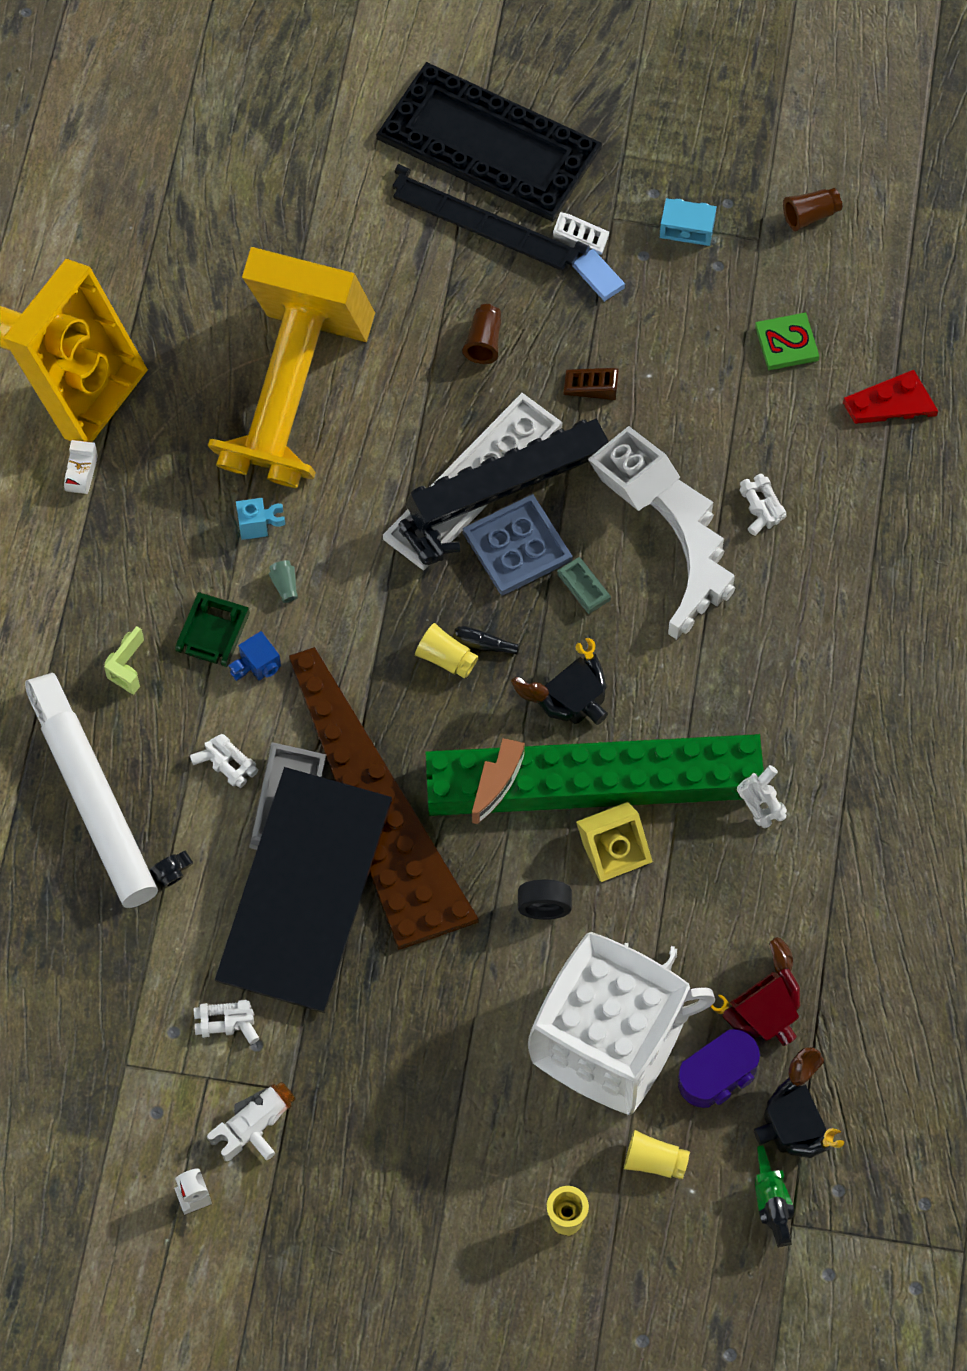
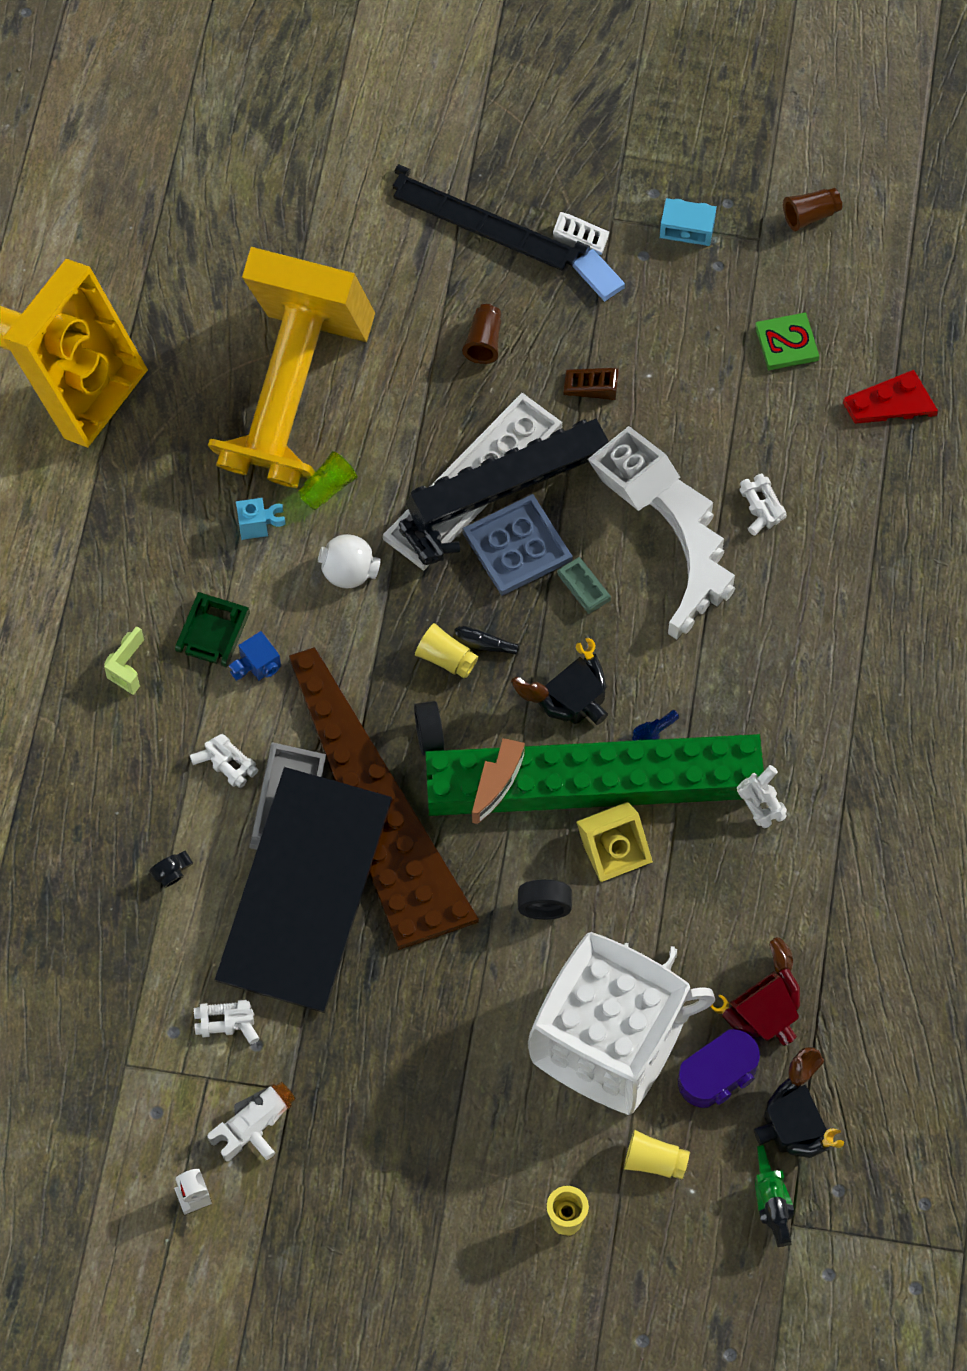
white piece [25,673,158,908] -> none
white leg [64,440,98,494] -> none
sand green cone [269,560,298,603] -> none
black tile [376,62,602,222] -> none
none -> clear neon green plant [298,451,358,510]
none -> white brick [318,534,380,588]
none -> black tyre [414,701,445,756]
none -> clear blue plate [632,710,679,741]

